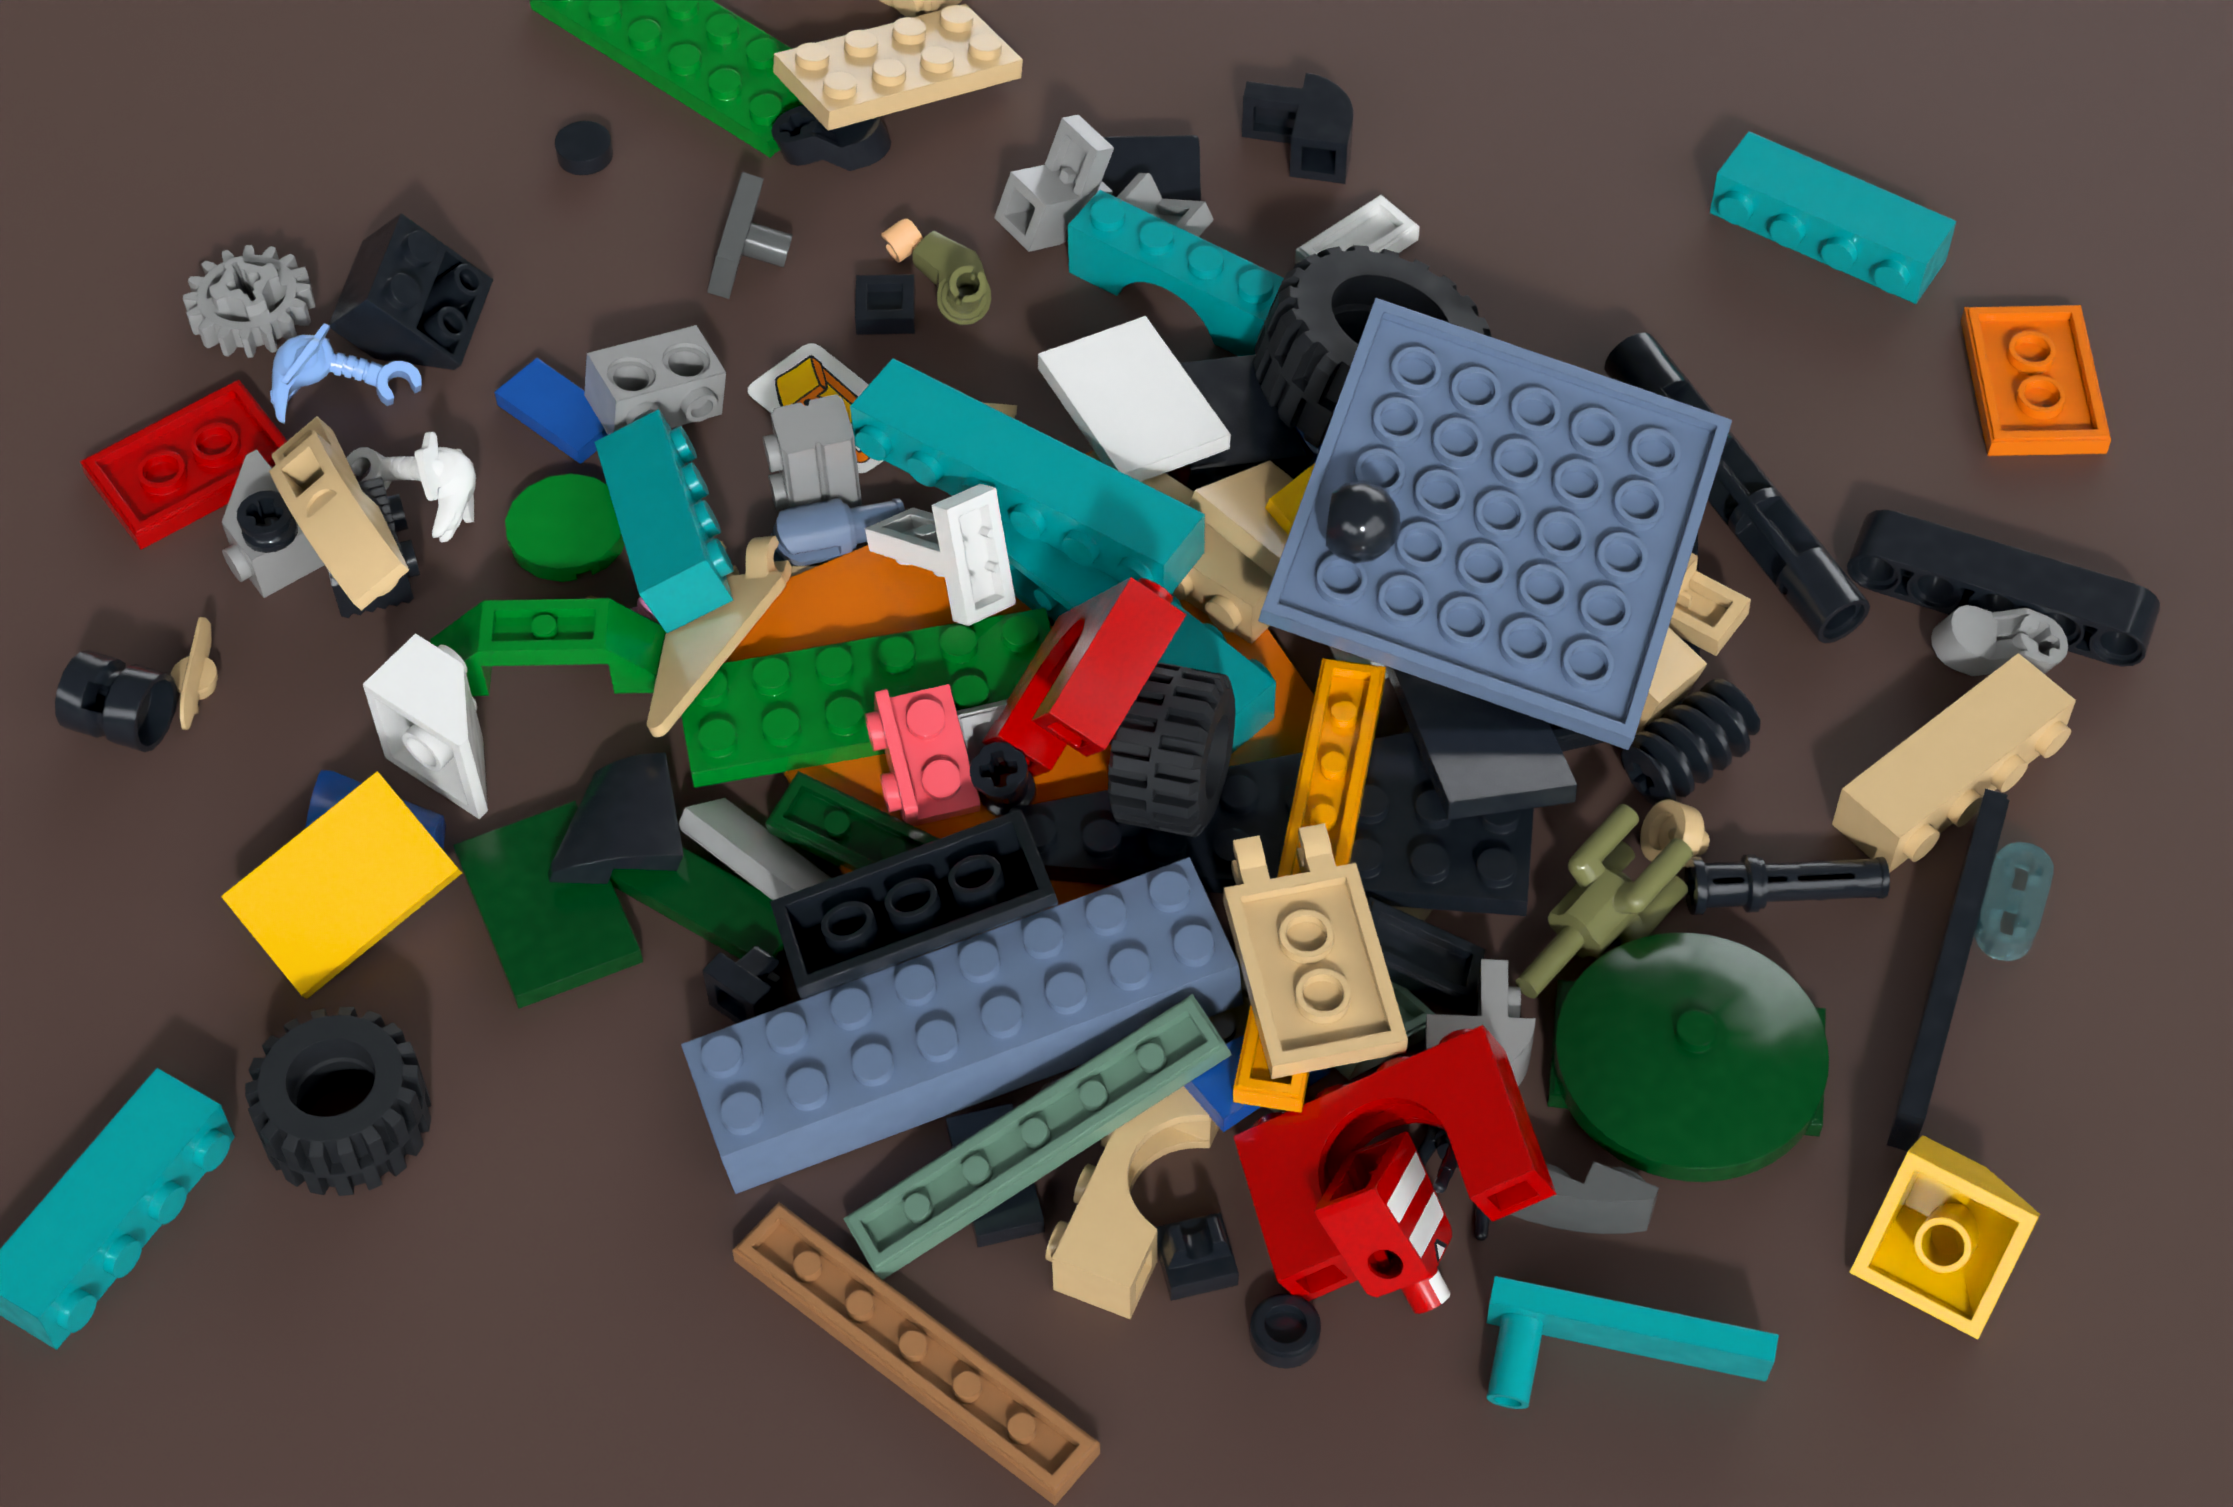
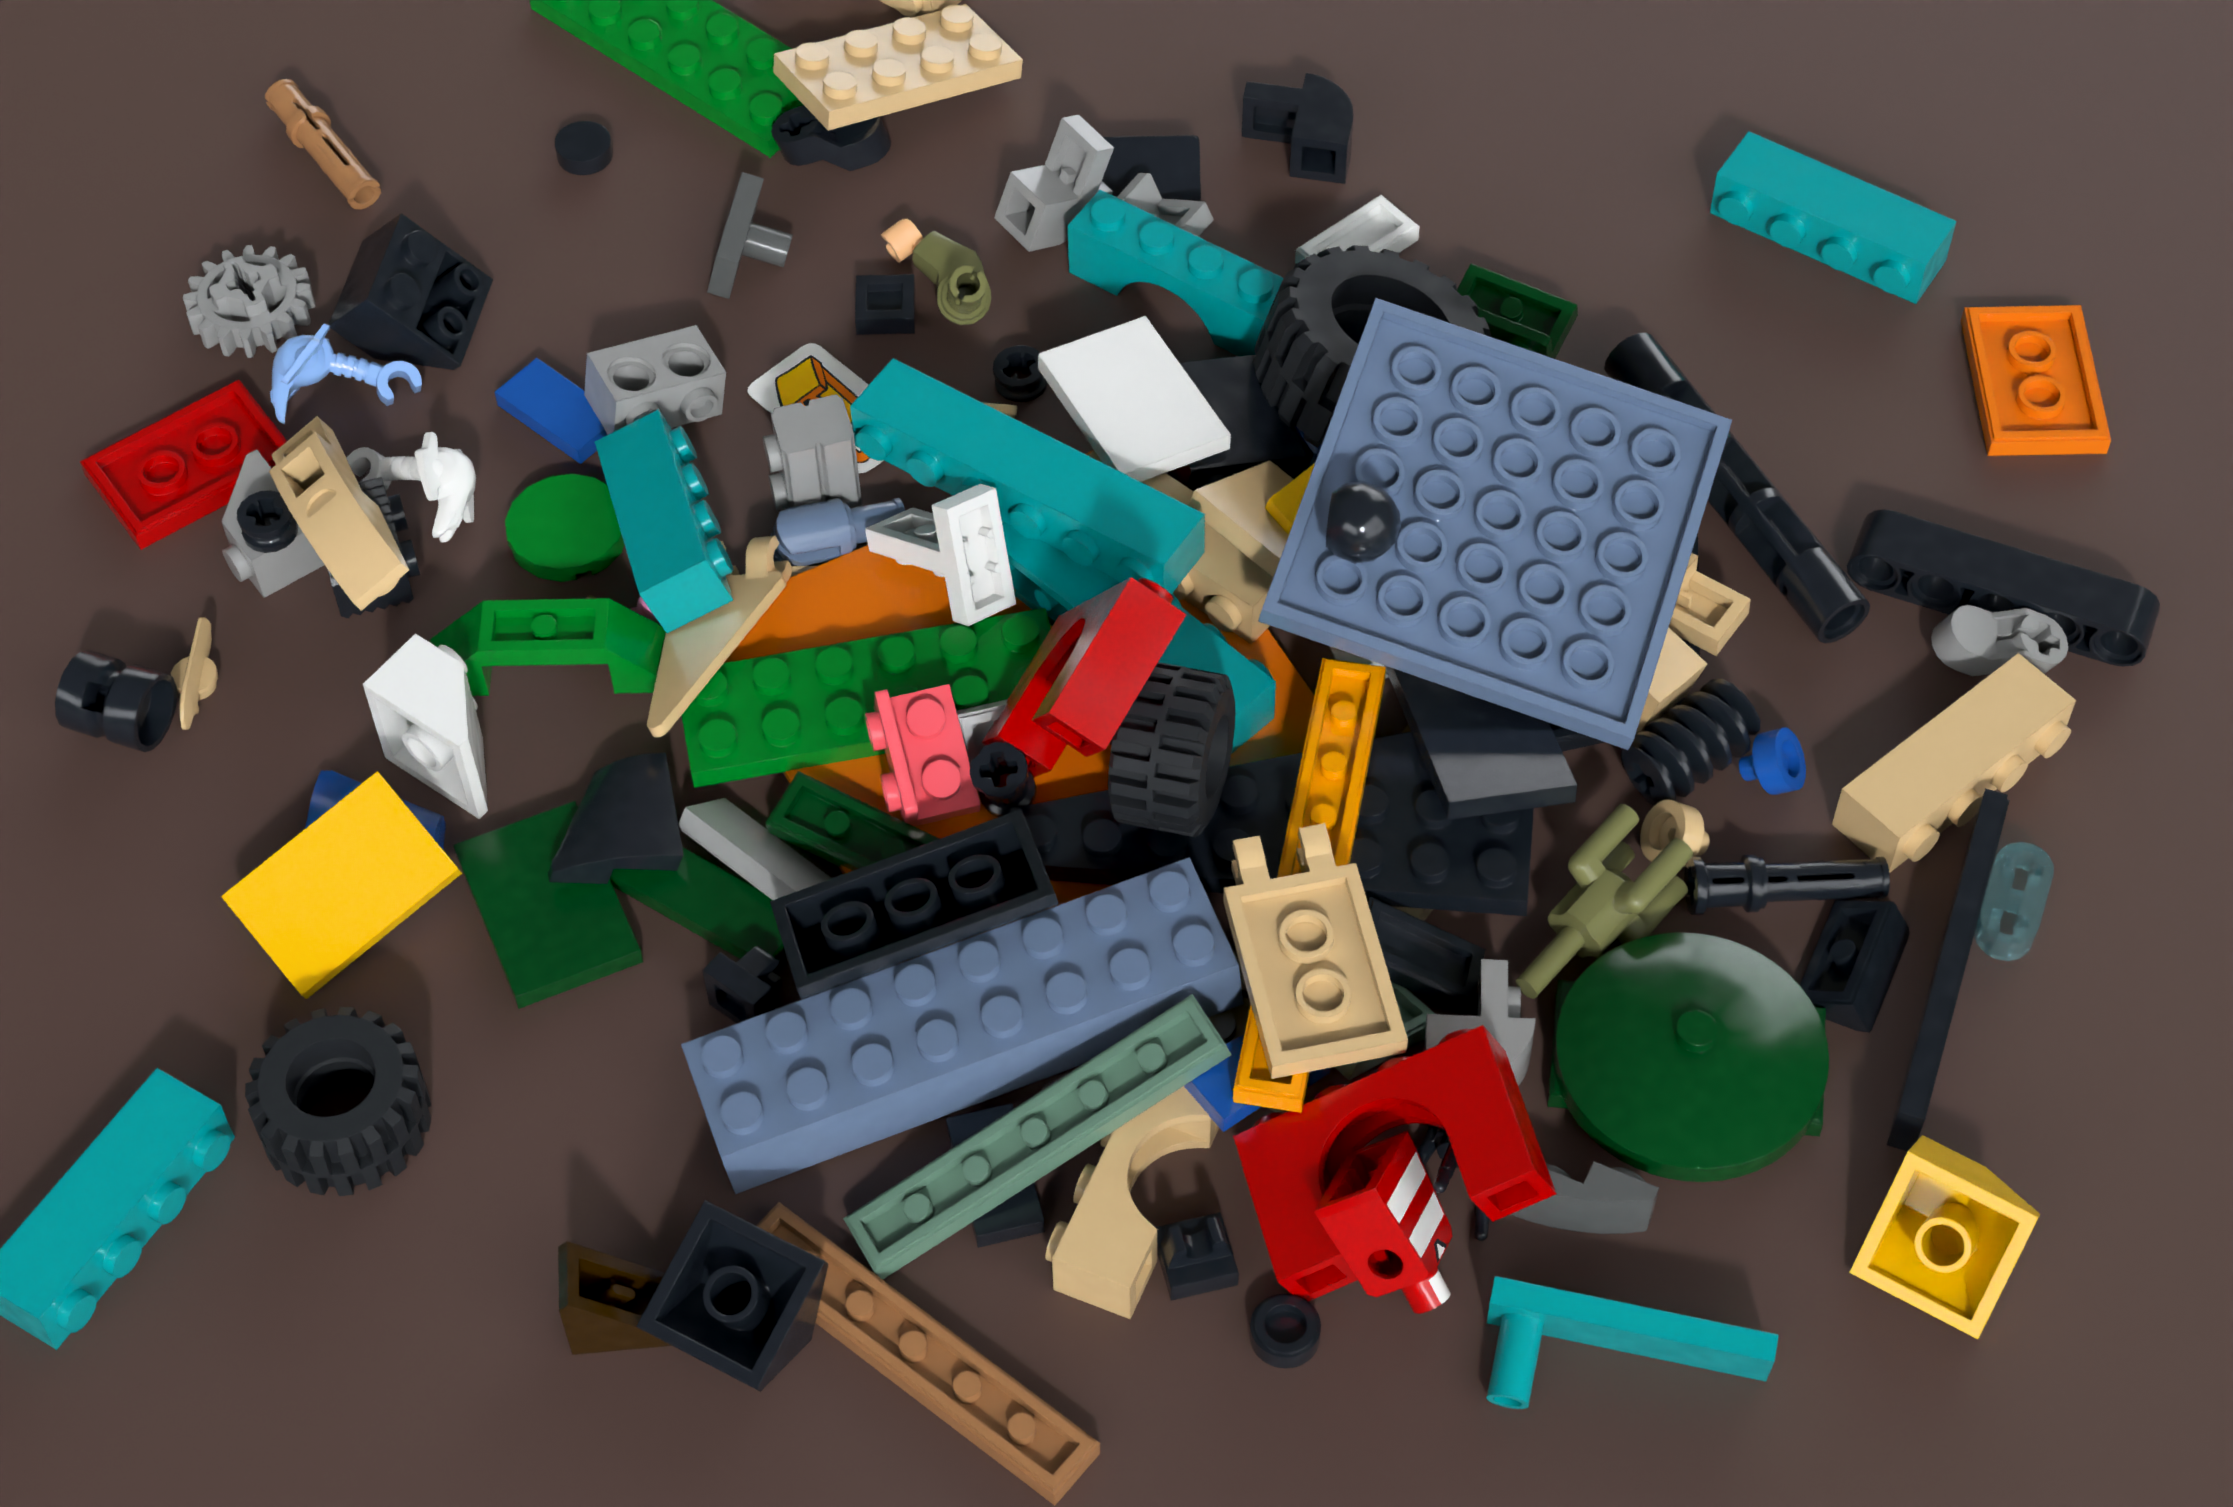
none -> medium nougat pin [265,79,381,210]
none -> dark brown slope [558,1241,671,1355]
none -> black slope [636,1200,829,1392]
none -> black bush [993,345,1047,402]
none -> dark green bracket [1457,263,1578,359]
none -> blue tile [1739,727,1806,795]
none -> black slope [1800,900,1910,1033]

